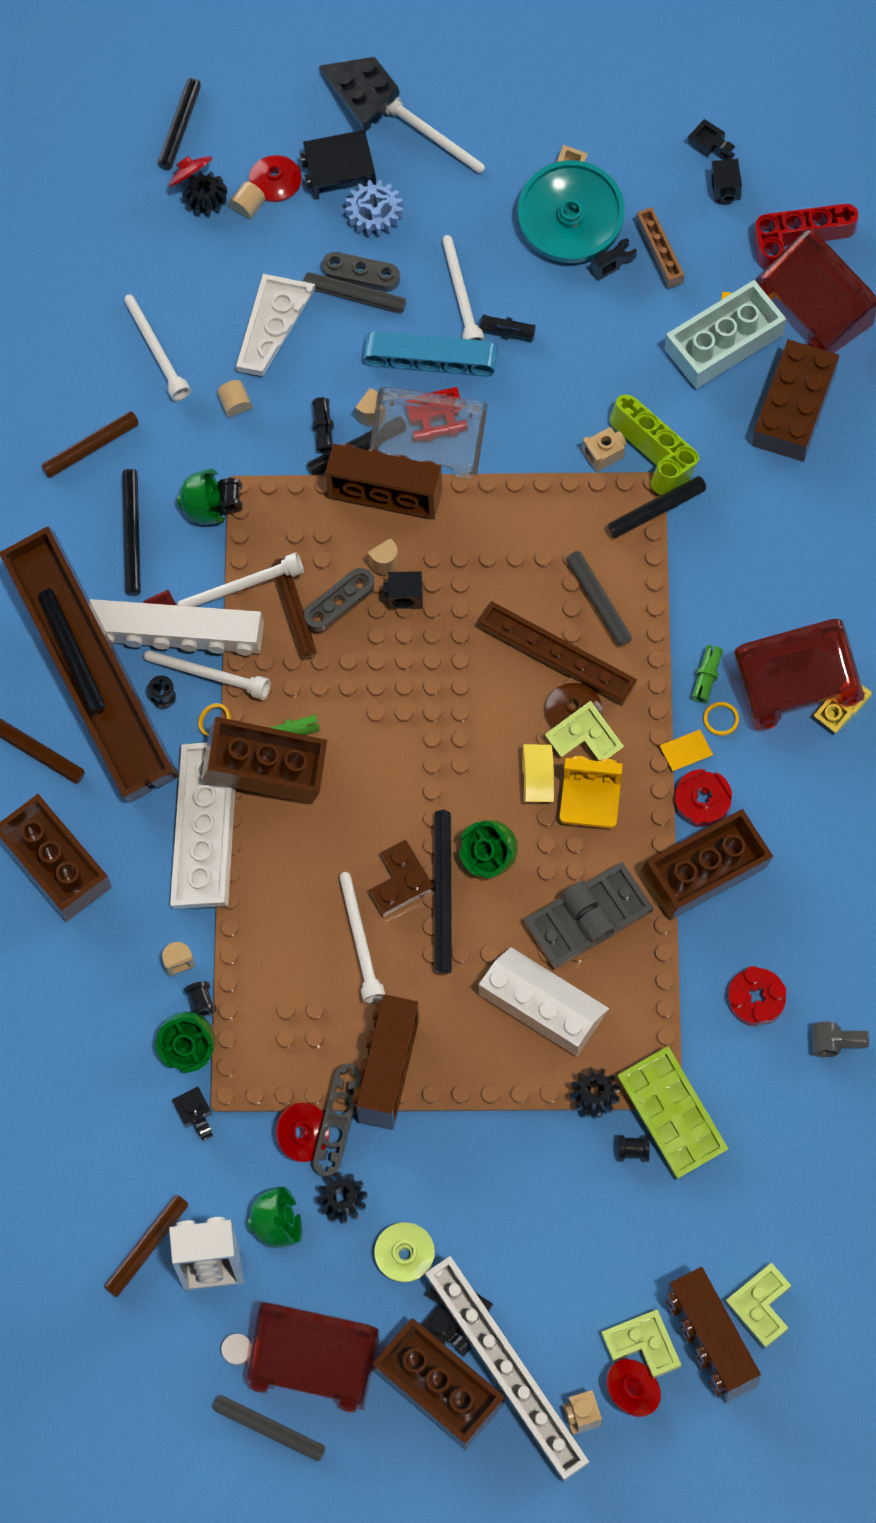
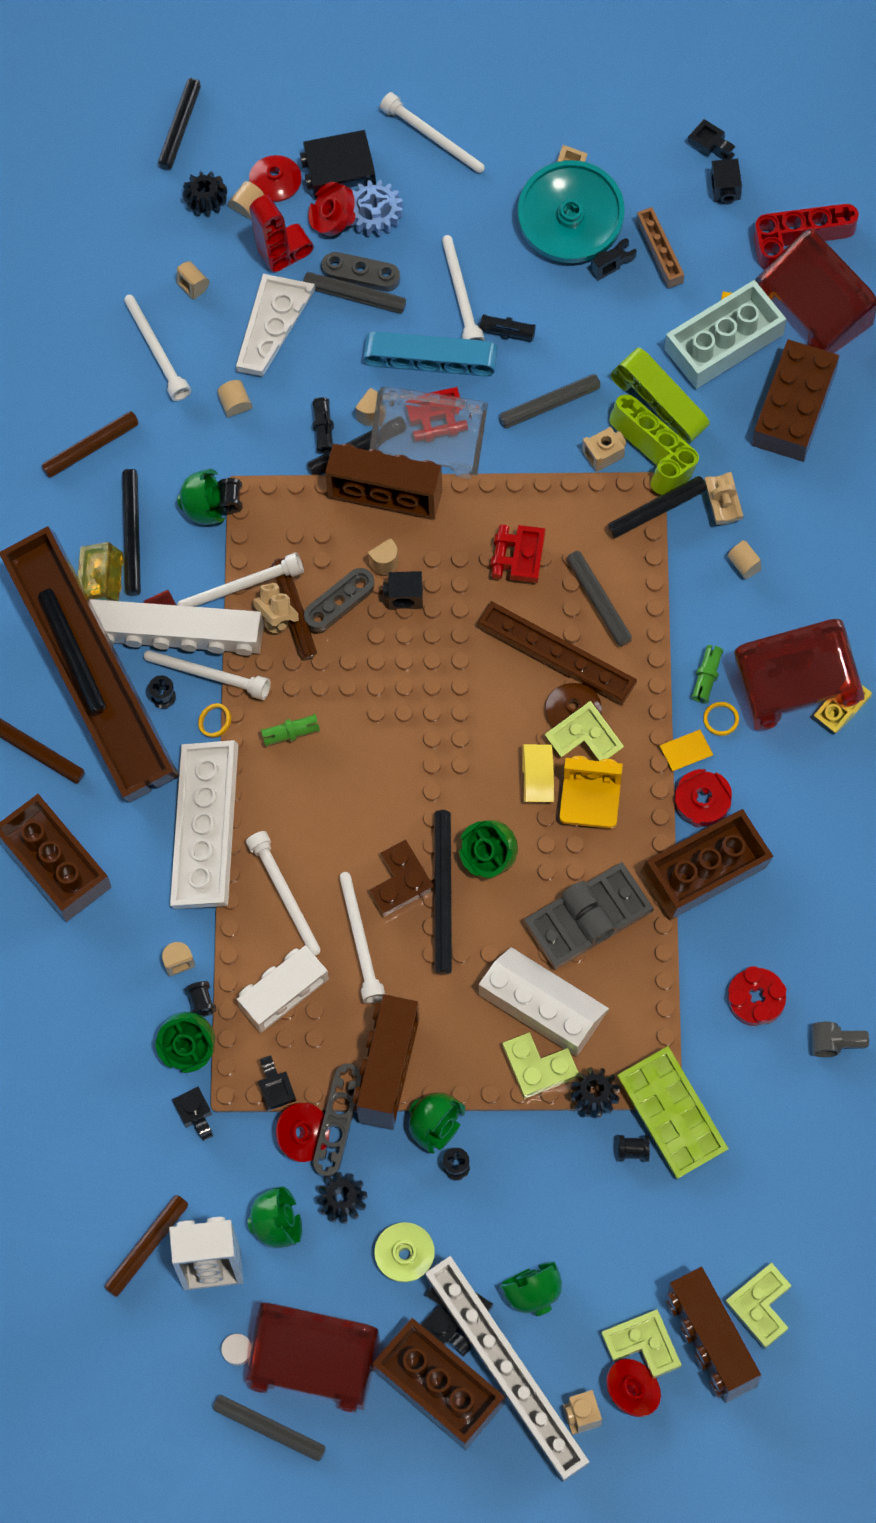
red dish [168,156,213,188] -> none
reddish brown brick [201,717,327,804] -> none
black wing [319,57,400,131] -> none
none -> clear yellow bracket [78,542,124,601]
none -> tan brick [177,261,209,300]
none -> white brick [237,945,329,1033]
none -> white piece [246,831,321,956]
none -> red beam [249,195,314,272]
none -> tan hips [253,583,299,633]
none -> black plate [258,1055,296,1111]
none -> red plate [308,182,356,237]
none -> green cylinder [409,1092,465,1154]
none -> black bush [443,1148,470,1181]
none -> red plate [490,524,546,583]
none -> dark grey axle [500,374,600,428]
none -> green cylinder [500,1261,562,1317]
none -> yellowish green plate [502,1032,578,1099]
none -> lime beam [610,347,710,444]
none -> tan hips [704,472,743,525]
none -> tan brick [727,540,761,579]

